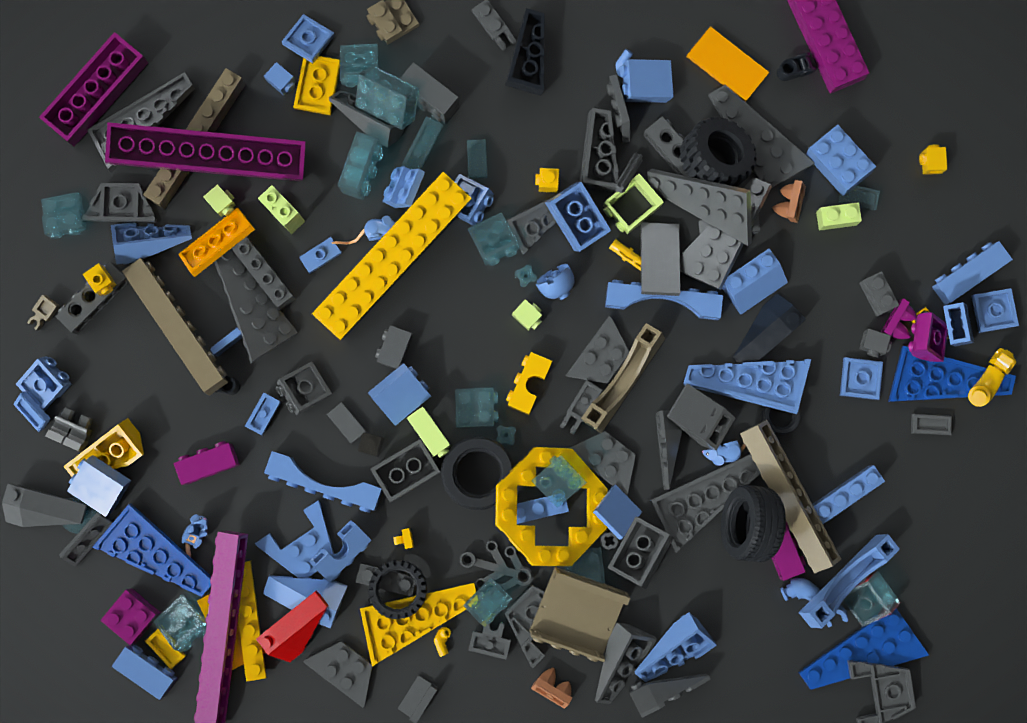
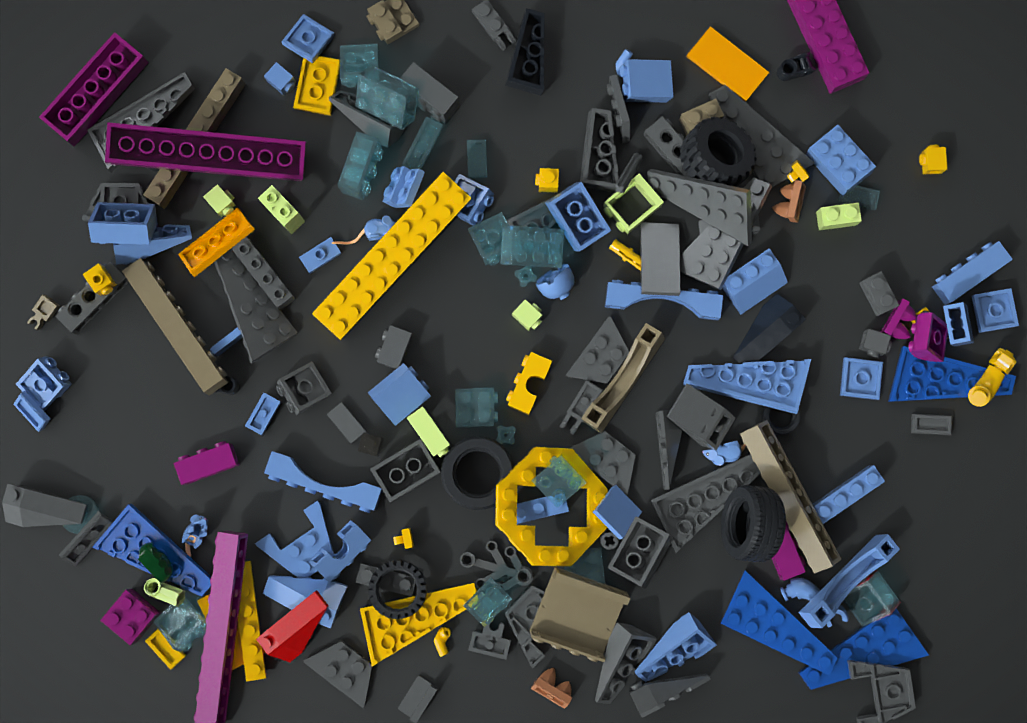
clear light blue plate [41,192,86,239] -> none
dark grey hips [45,407,93,452] -> none
yellow wedge [64,418,144,476] -> none
brick [67,455,131,517] -> none
medium blue brick [111,645,177,700] -> none
none -> medium blue brick [88,202,158,245]
none -> dark green piece [138,542,173,584]
none -> yellowish green piece [144,578,186,607]
none -> clear light blue brick [500,226,564,268]
none -> dark tan brick [679,99,724,135]
none -> blue wing [721,570,837,676]
none -> yellow tile [787,160,809,183]

